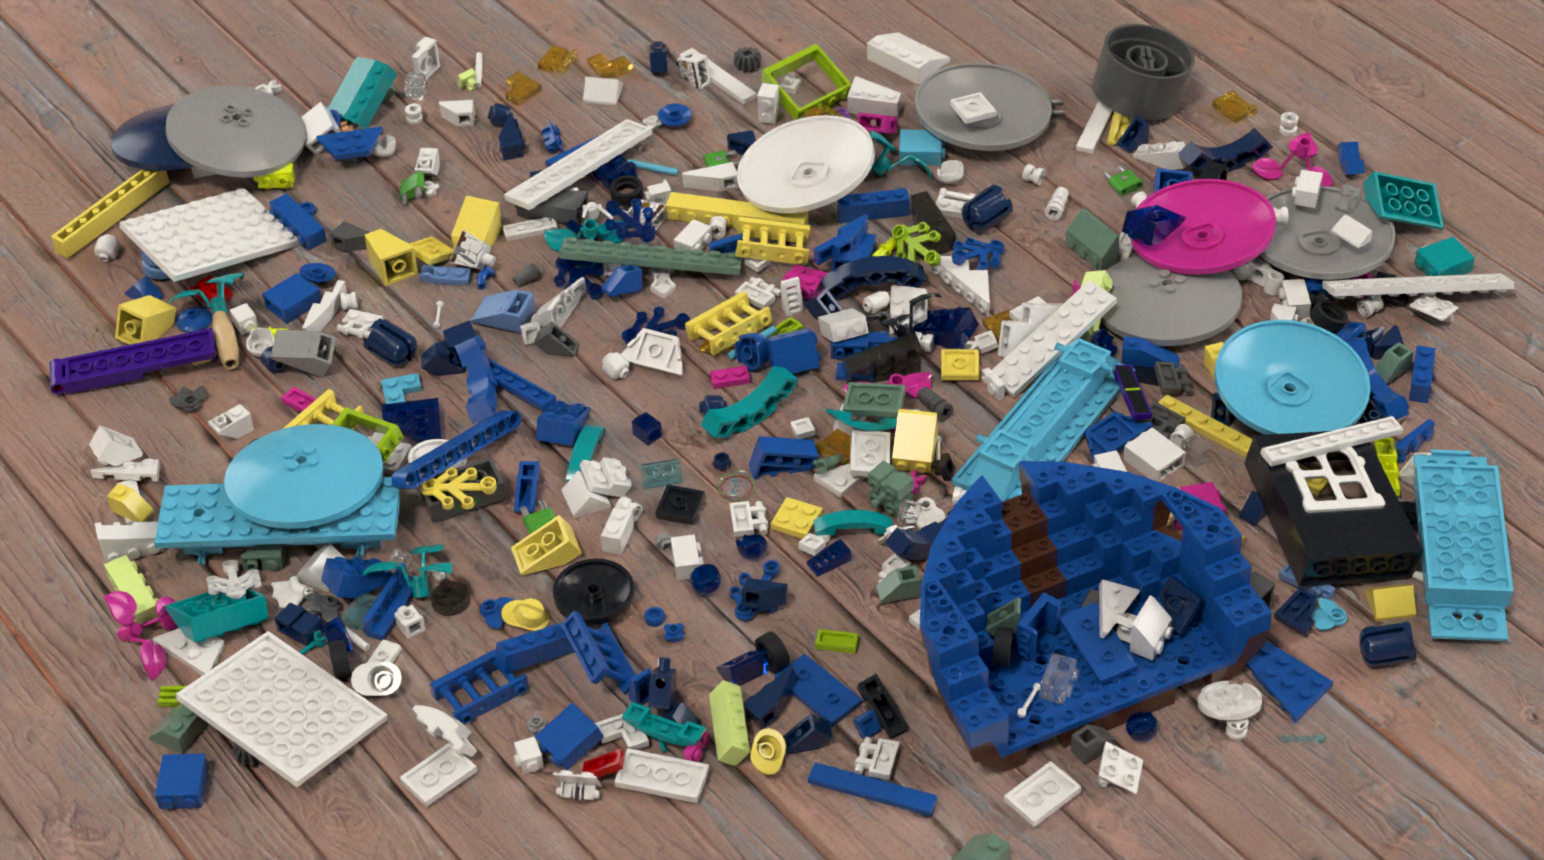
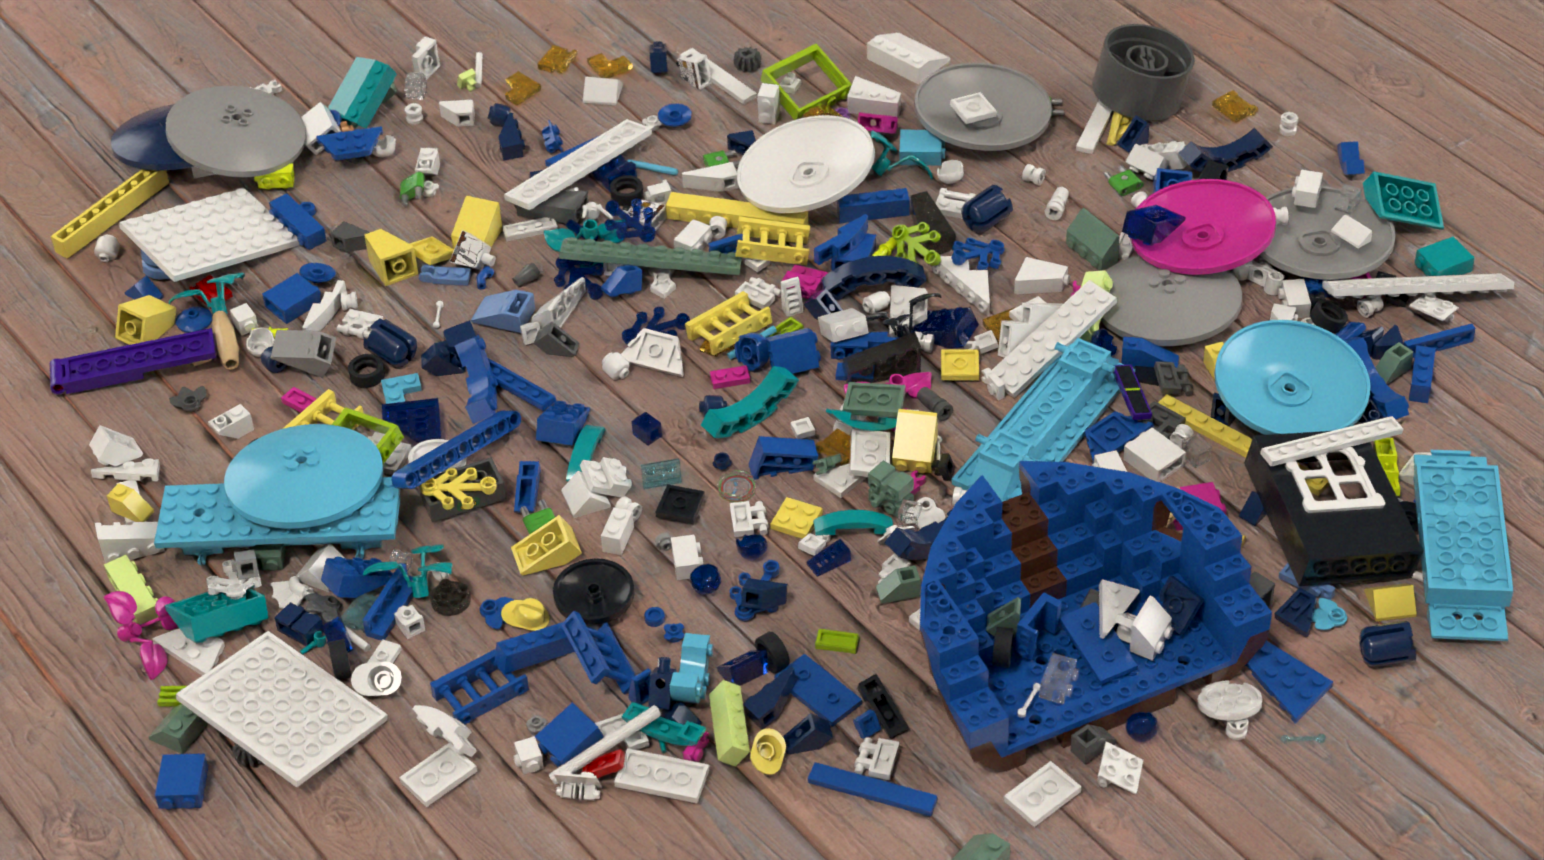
dark pink plant [1252,132,1333,187] -> none
blue plate [1396,419,1435,463] -> none
none -> light grey brick [231,550,259,580]
none -> black tyre [348,354,385,388]
none -> white axle [549,705,661,784]
none -> medium azure brick [670,633,714,703]
none -> white slope [1014,257,1070,294]
none -> white brick [1125,144,1170,180]
none -> blue plate [1404,324,1476,358]

